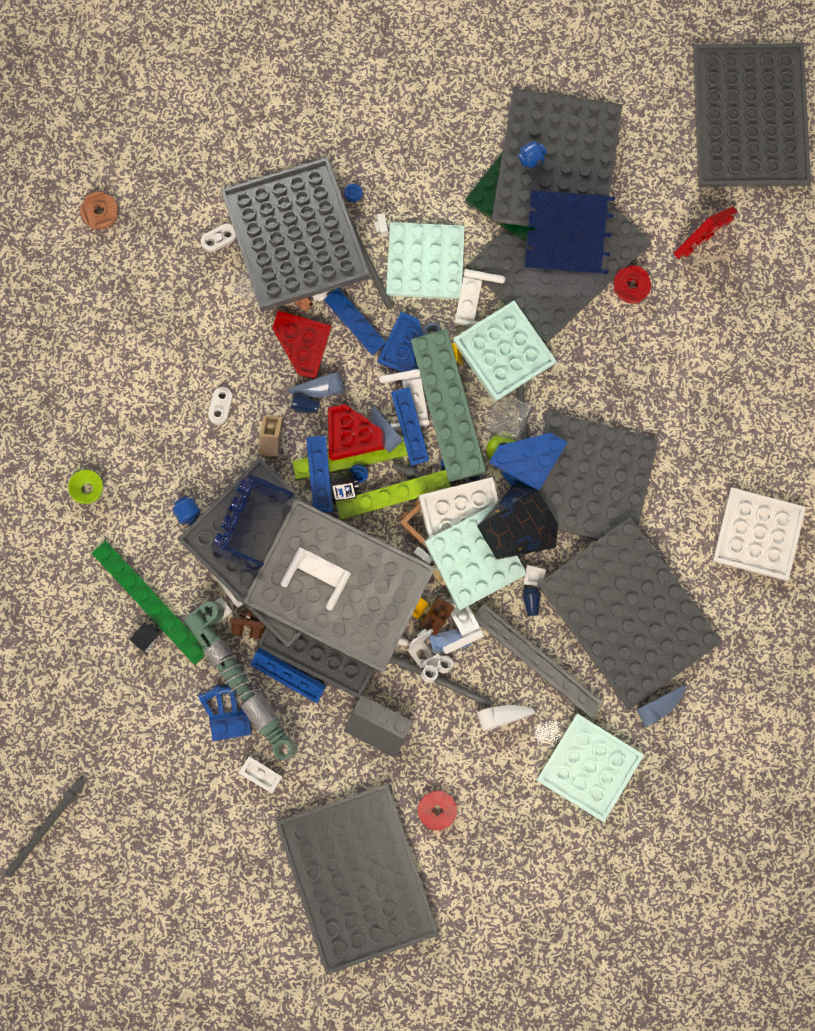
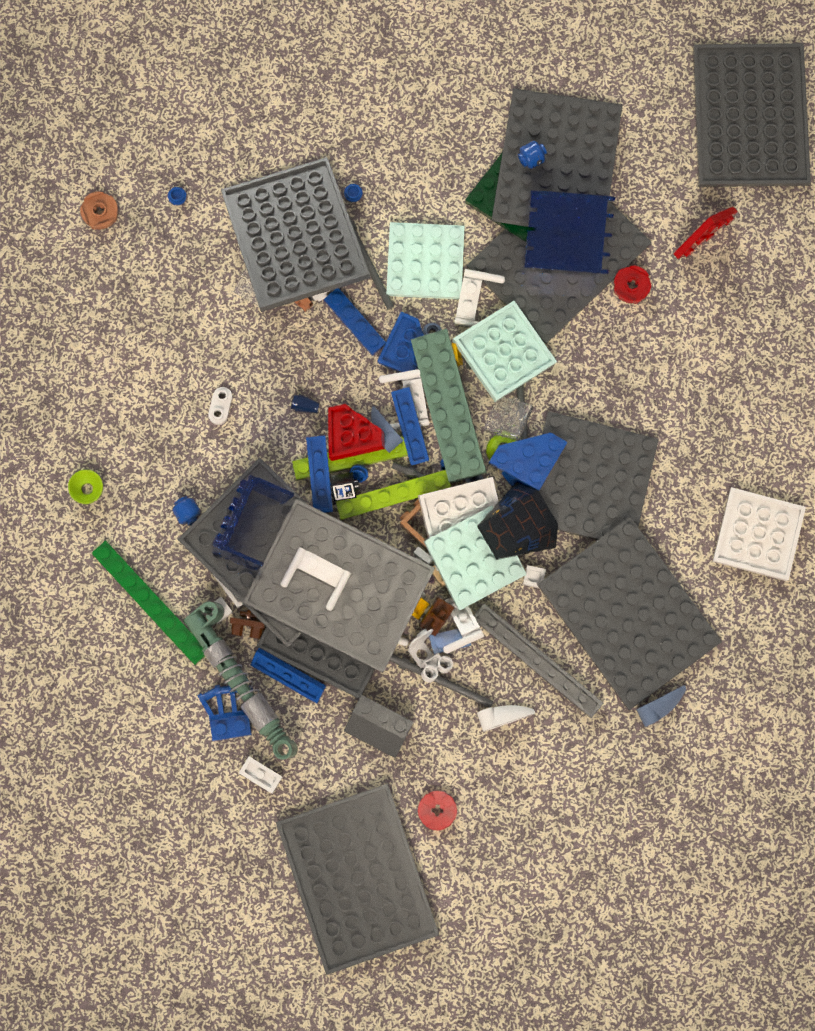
dark grey bar [5,778,85,878] -> none
black brick [129,622,161,654] -> none
white plate [201,224,236,252] -> none
tan slope [259,415,282,457] -> none
red plate [272,310,332,379] -> none
sand blue piece [288,372,345,398] -> none
white plate [374,213,388,238] -> none
dark blue cone [521,588,541,616] -> none
clear brick [532,720,563,746] -> none
light aqua plate [536,714,644,822] -> none
none -> blue plate [168,187,187,206]

